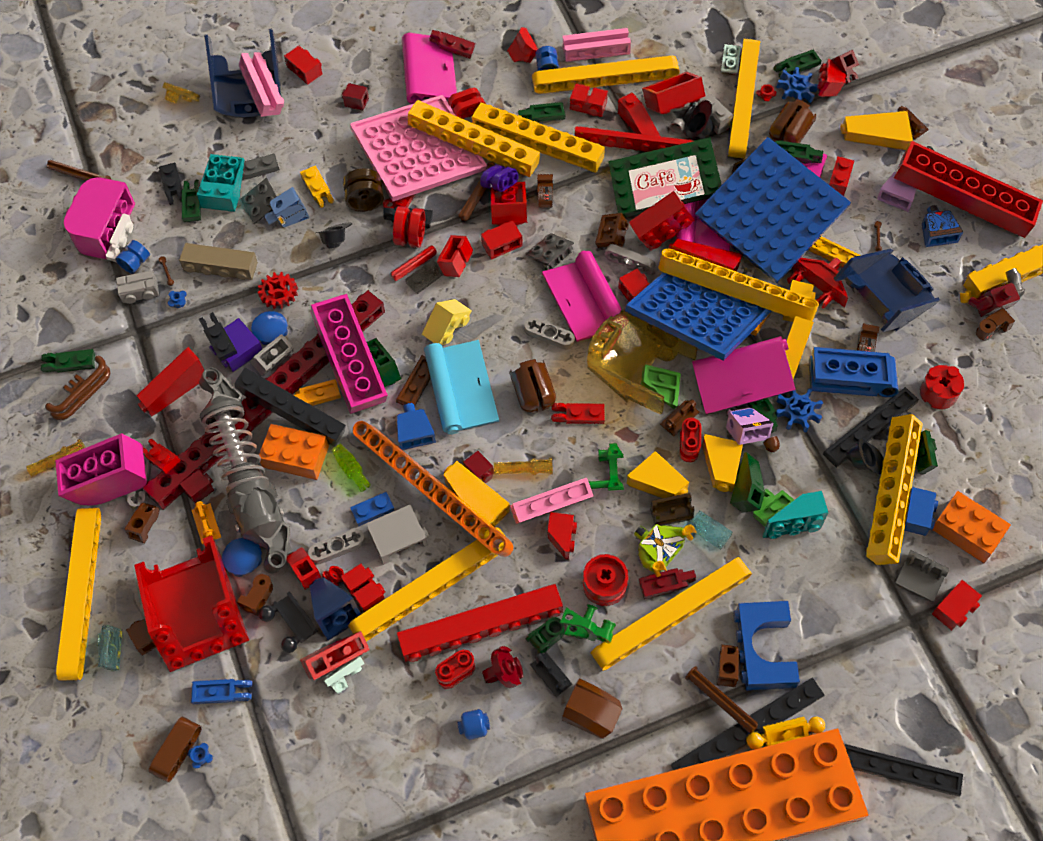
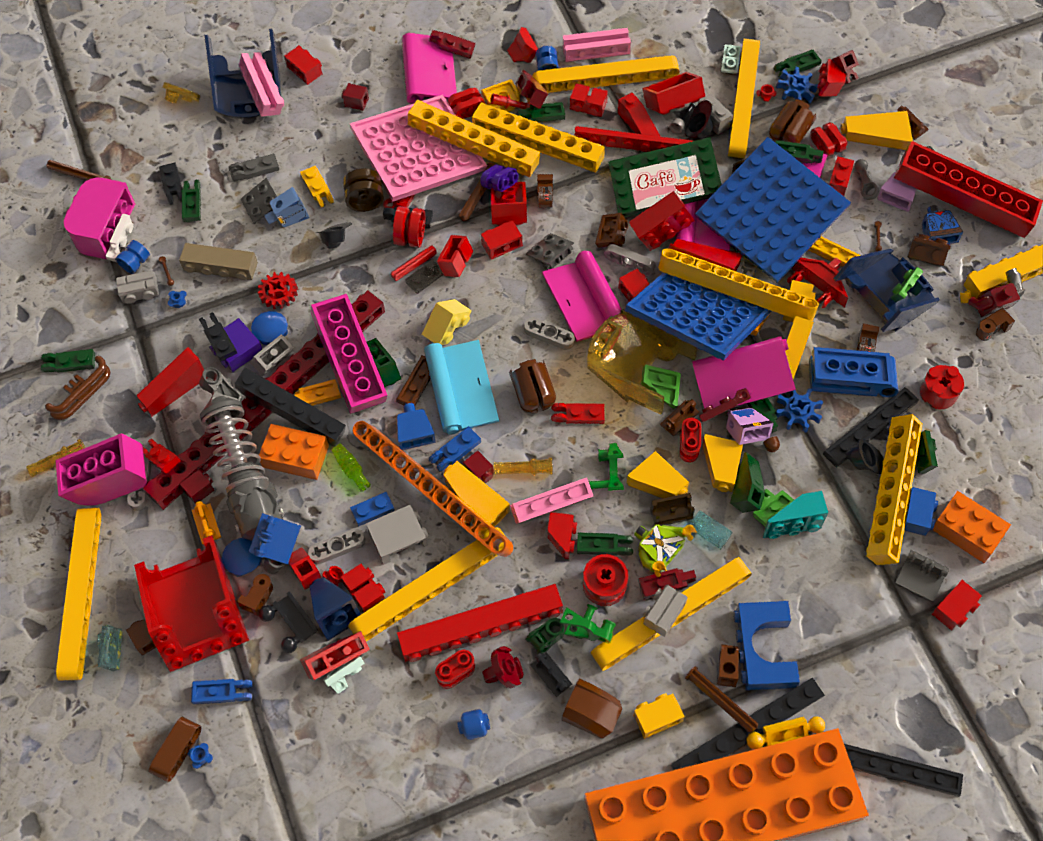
reddish brown leg [125,502,160,544] -> none
teal slope [197,154,245,212] -> none
none -> blue hinge [249,513,301,564]
none -> blue hinge [429,426,482,472]
none -> yellow tile [481,79,520,112]
none -> red pin [490,93,531,110]
none -> dark red slope [515,70,548,109]
none -> dark green hinge [577,532,634,556]
none -> yellow hinge [633,693,685,739]
none -> light grey brick [643,585,688,637]
none -> dark red hinge [699,388,751,422]
none -> red brick [810,122,847,157]
none -> dark grey piece [854,159,879,200]
none -> bright green wing [891,267,923,302]
none -> reddish brown bracket [907,234,951,266]

